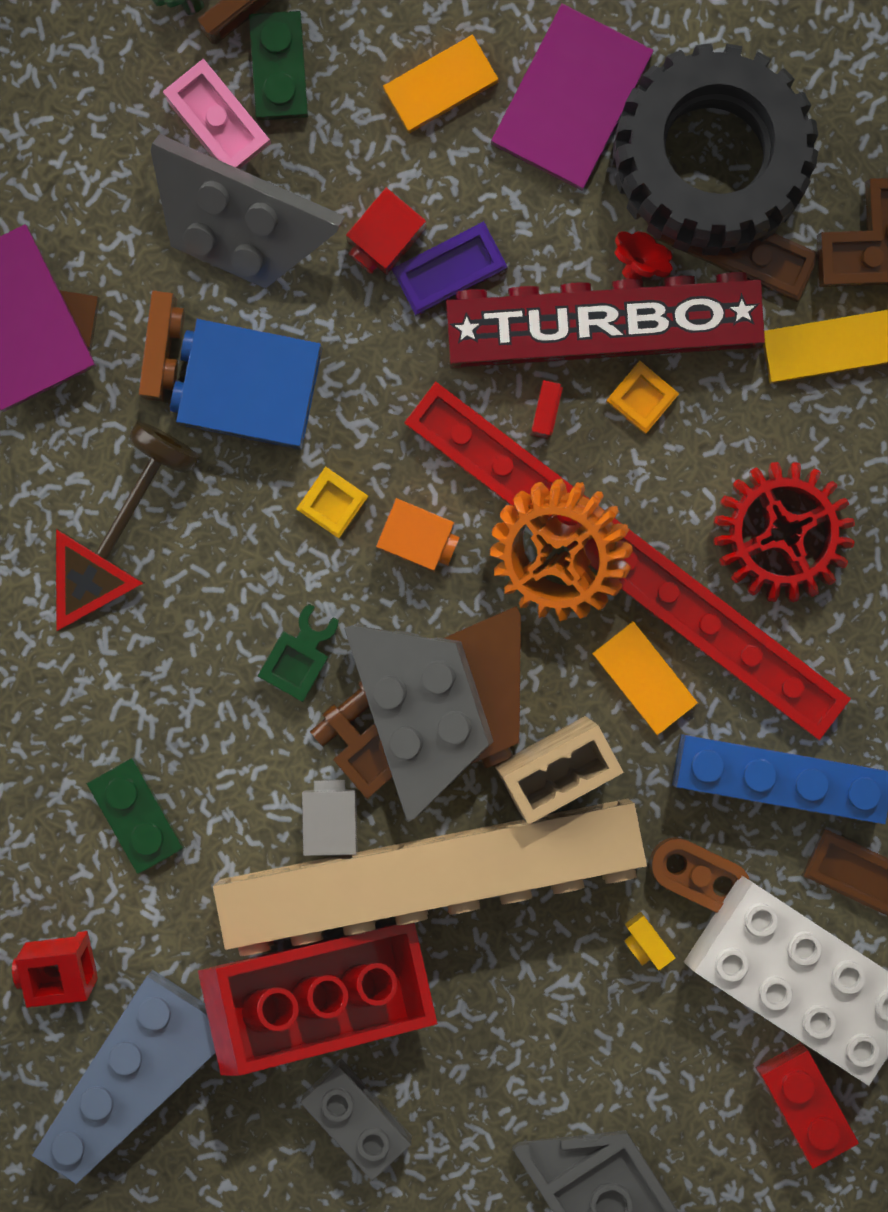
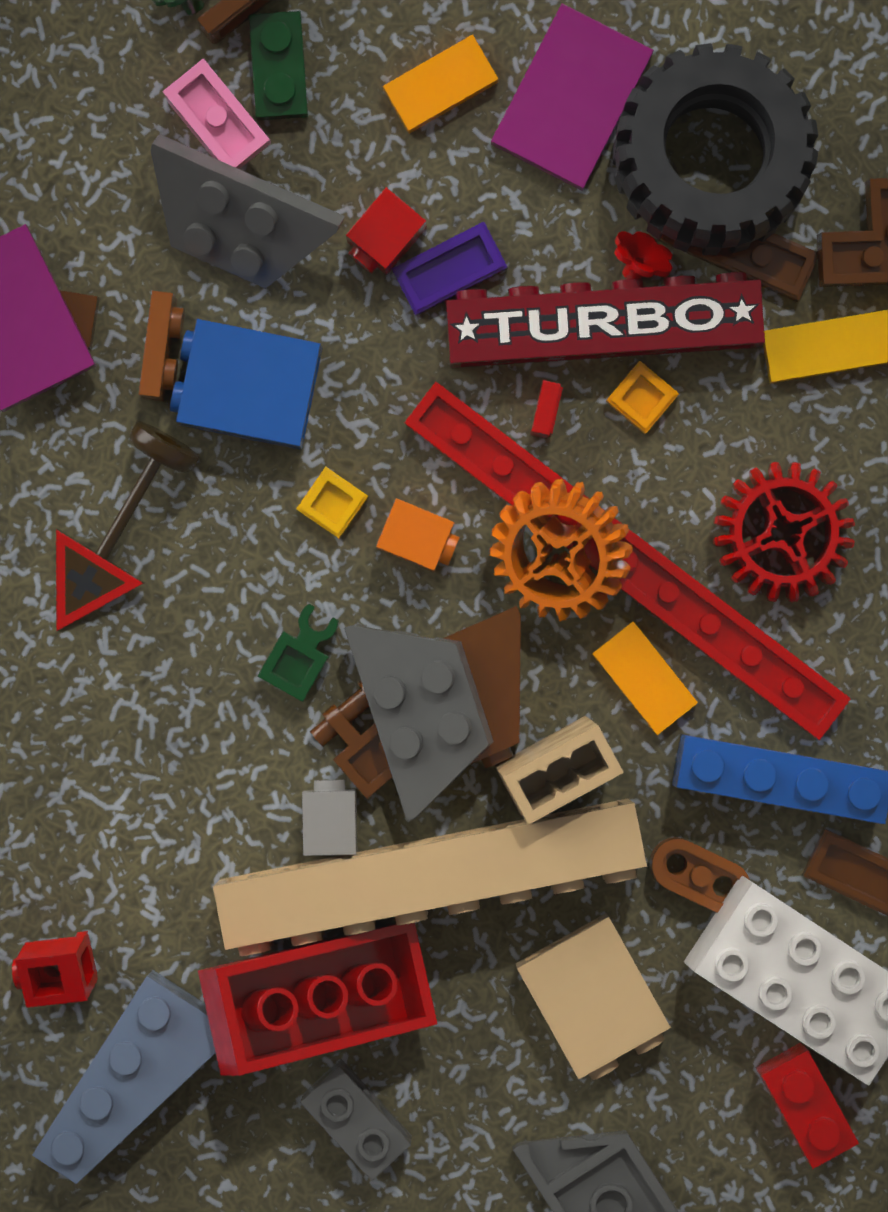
dark green plate [86,757,185,874] -> none
yellow plate [624,912,675,970] -> none
none -> tan brick [516,913,671,1080]

